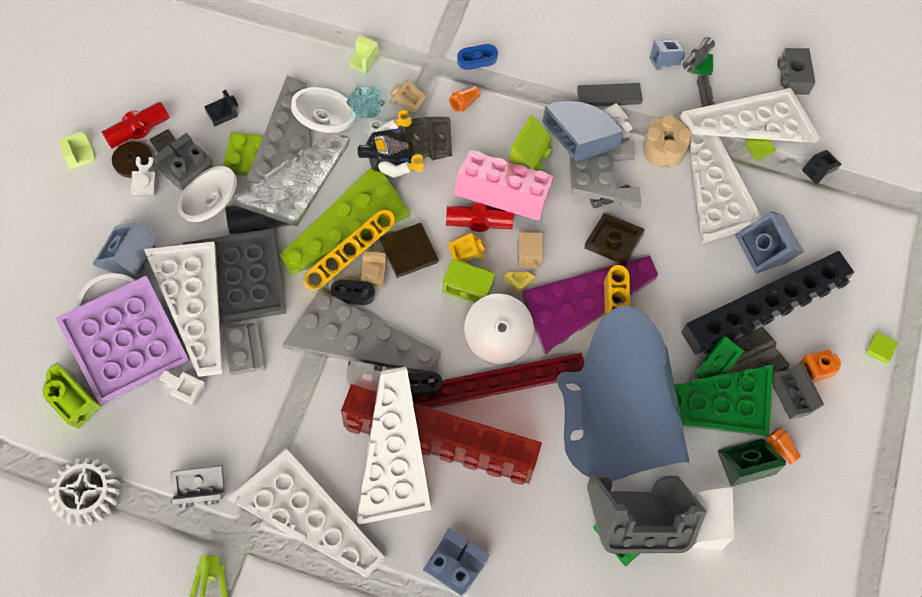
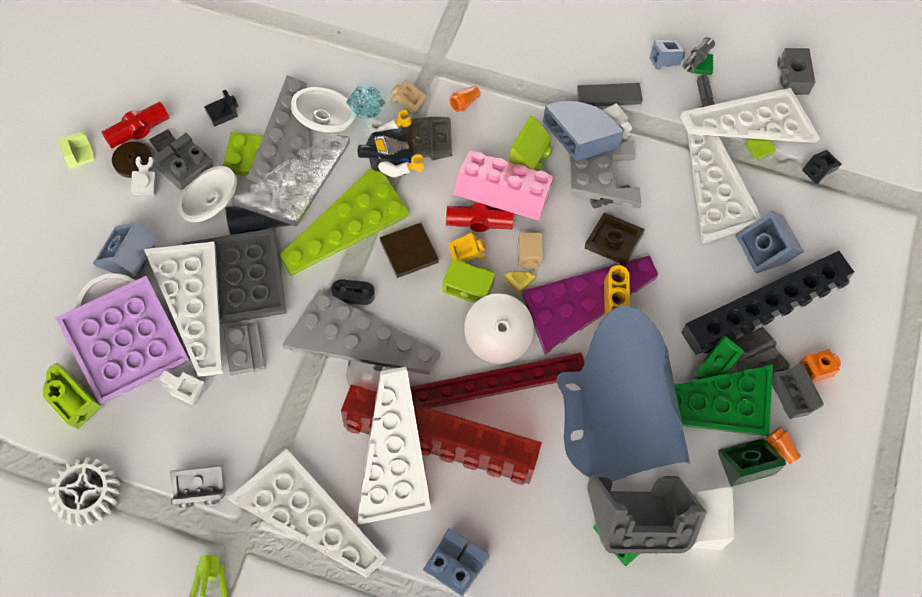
yellow beam [302,209,395,291] -> none
yellowish green panel [349,35,379,74] -> none
tan bracket [361,250,386,288] -> none
black beam [408,371,443,397] -> none
blue plate [457,44,498,70] -> none
tan brick [643,115,691,167] -> none
lime tile [866,332,898,364] -> none

